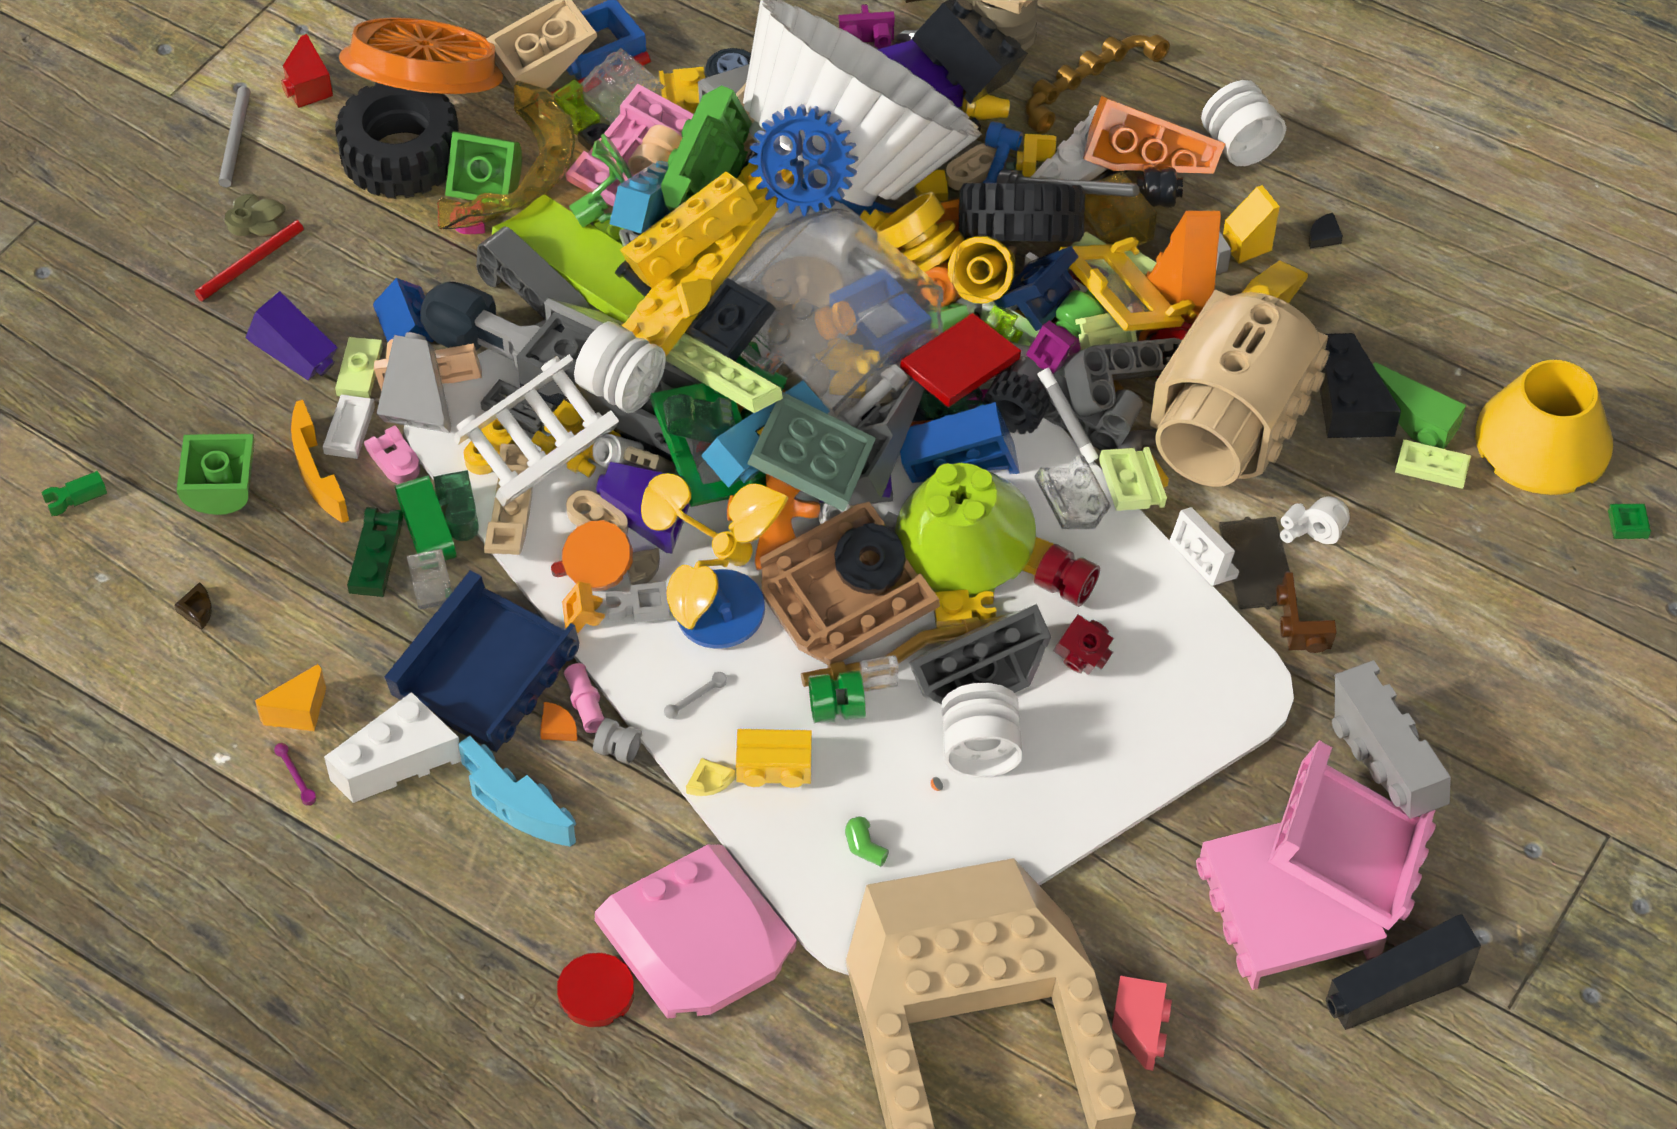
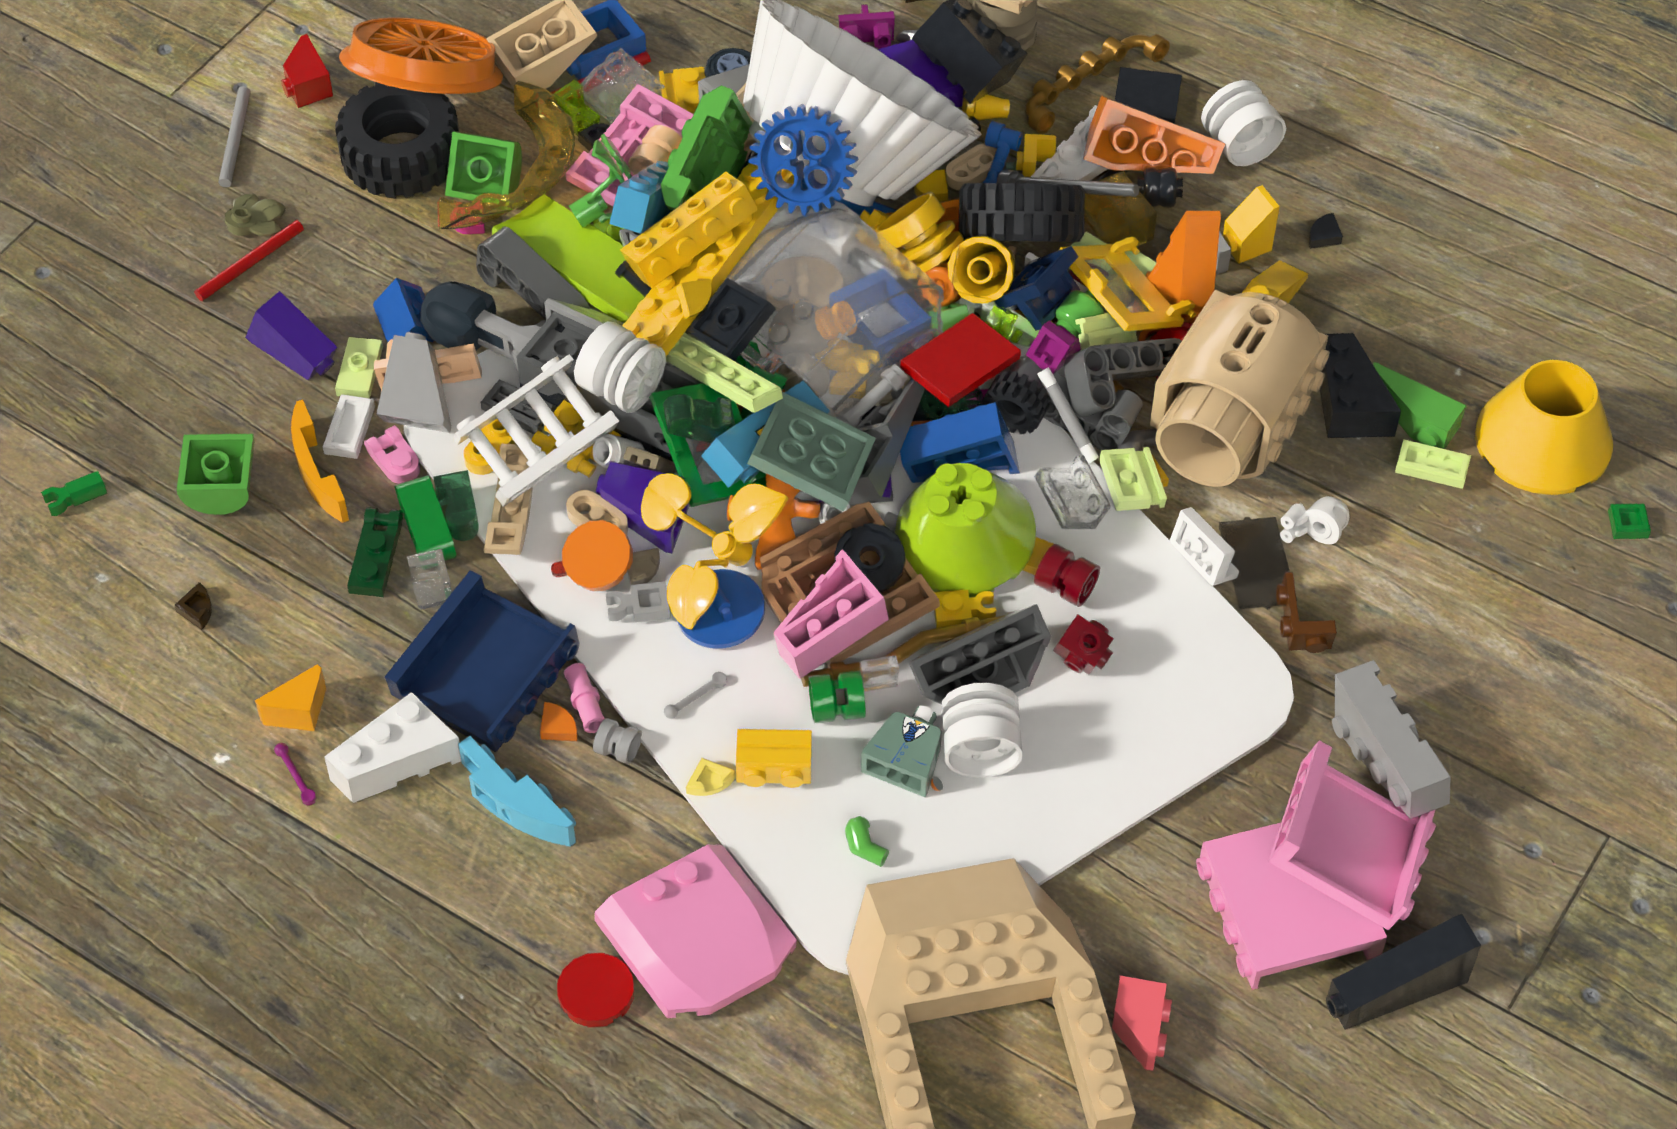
light orange tile [562,581,605,633] -> none
none -> bright pink wedge [774,549,889,679]
none -> sand green torso [861,706,942,797]
none -> black tile [1115,67,1182,124]

